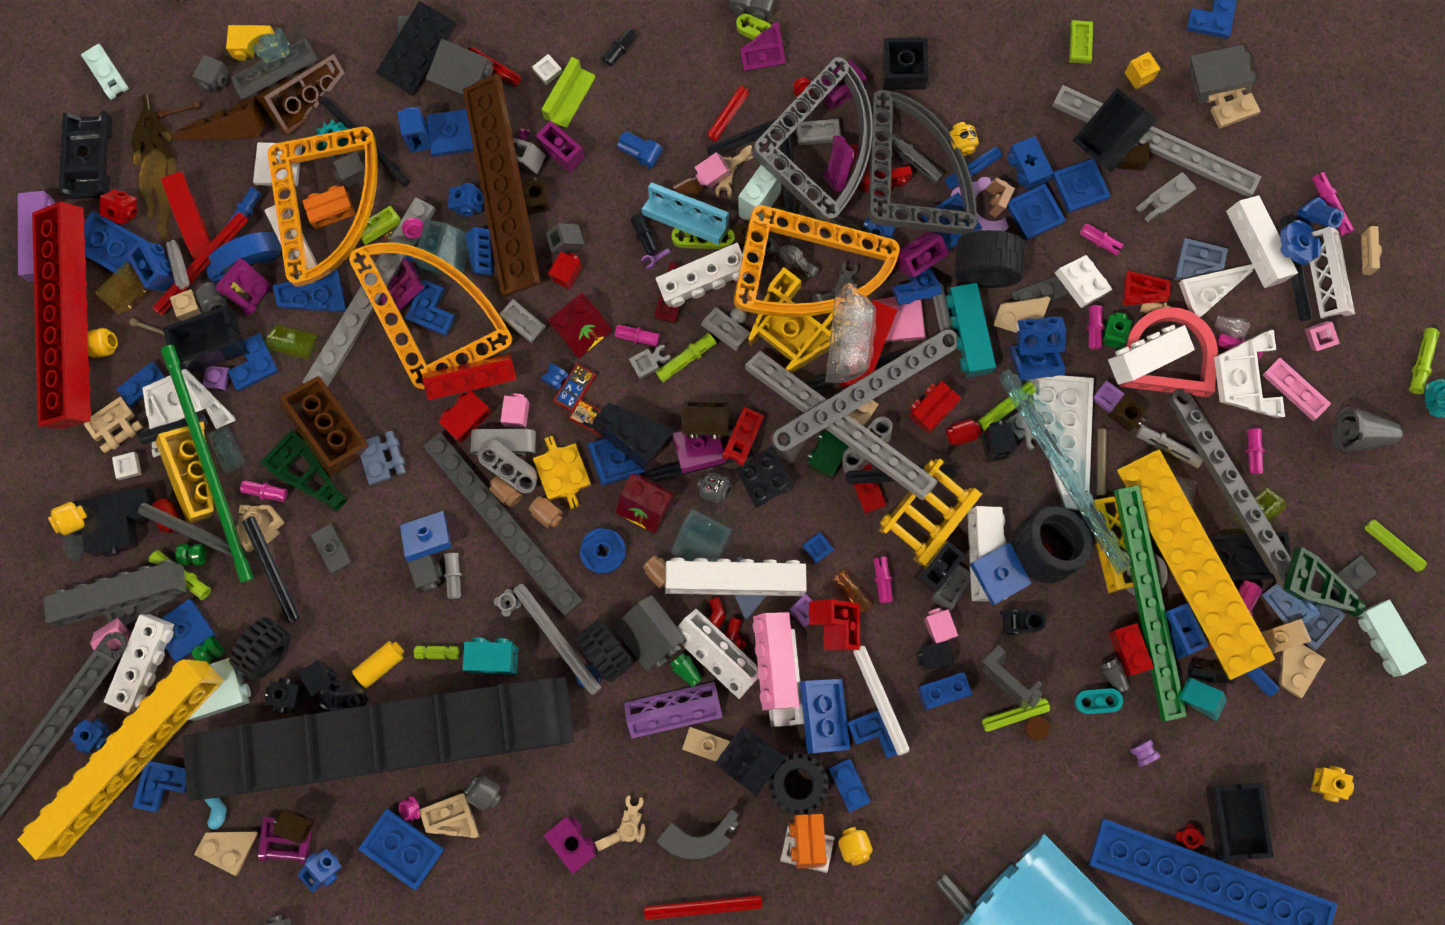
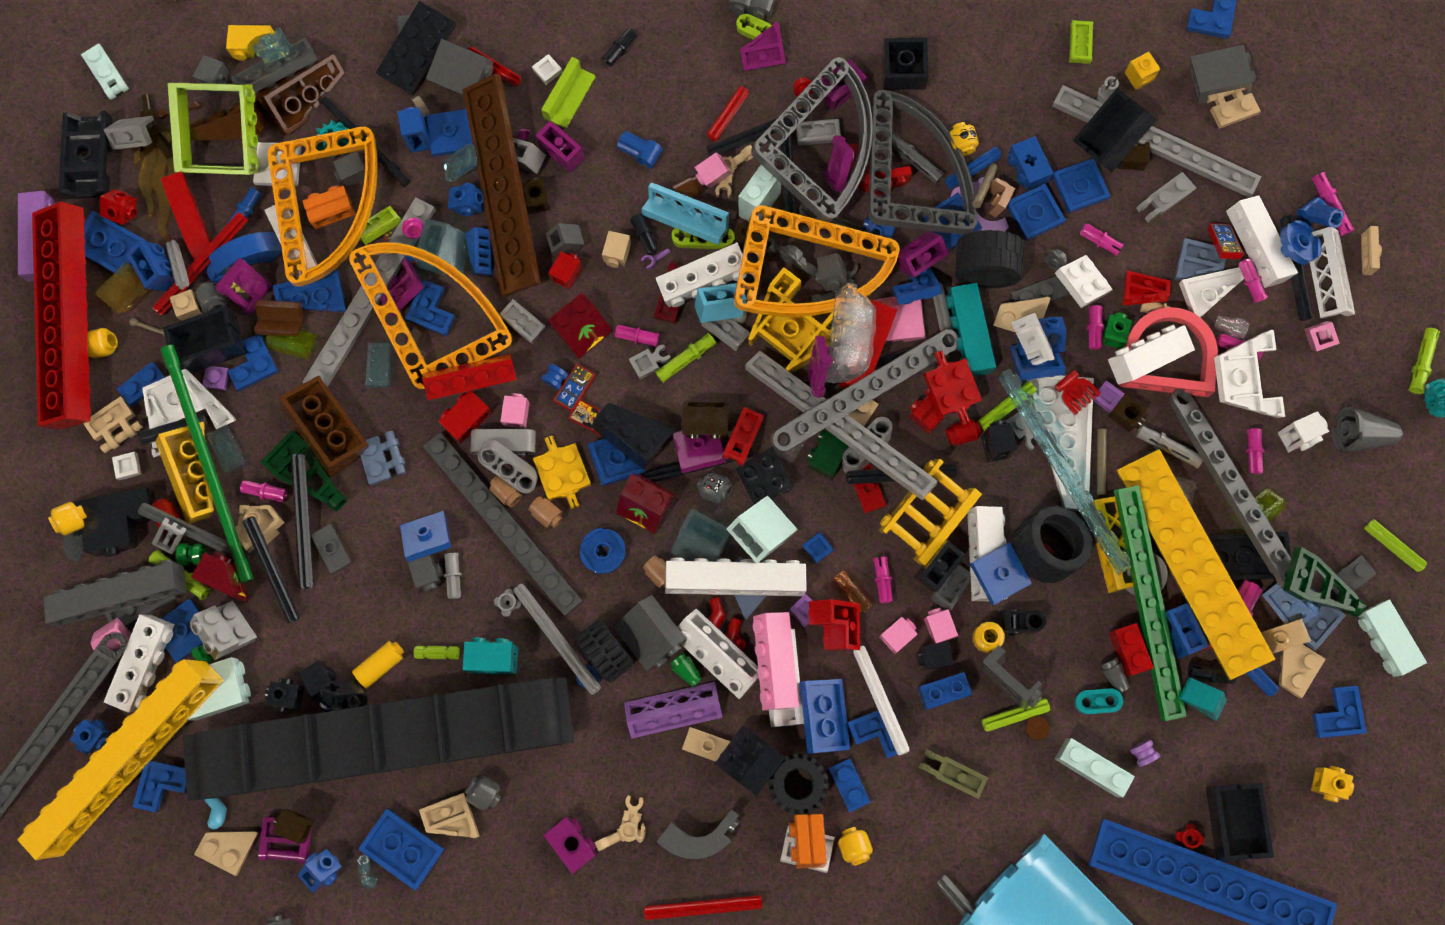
black tyre [229,617,292,681] -> none
dark pink plate [399,796,420,822] -> none
bright pink plate [1262,358,1331,421] -> none
none -> light grey panel [104,116,154,150]
none -> light grey tile [152,517,186,554]
none -> lime window [168,83,260,175]
none -> light grey plate [190,600,257,660]
none -> dark red slope [191,552,249,602]
none -> reddish brown panel [254,300,304,337]
none -> black axle [291,454,313,589]
none -> clear light blue arm [357,855,377,890]
none -> clear light blue plate [365,343,392,388]
none -> dark tan tile [412,96,429,117]
none -> clear light blue plate [444,144,477,182]
none -> tan brick [602,231,631,268]
none -> medium azure brick [694,283,747,323]
none -> light aqua brick [726,496,798,563]
none -> magenta plate [808,336,833,398]
none -> dark grey brick [815,253,847,292]
none -> bright pink brick [880,617,917,654]
none -> olive hinge [918,749,988,799]
none -> red plate [923,350,982,425]
none -> dark tan bar [972,163,998,208]
none -> yellow head [972,622,1005,653]
none -> white hinge [1011,313,1055,365]
none -> dark grey plate [1044,249,1067,271]
none -> red piece [1054,370,1101,416]
none -> light aqua brick [1055,738,1135,797]
none -> light grey pin [1095,76,1119,104]
none -> tile [1207,223,1244,259]
none -> dark pink axle [1238,258,1268,303]
none -> white brick [1278,411,1329,453]
none -> blue plate [1312,686,1367,738]

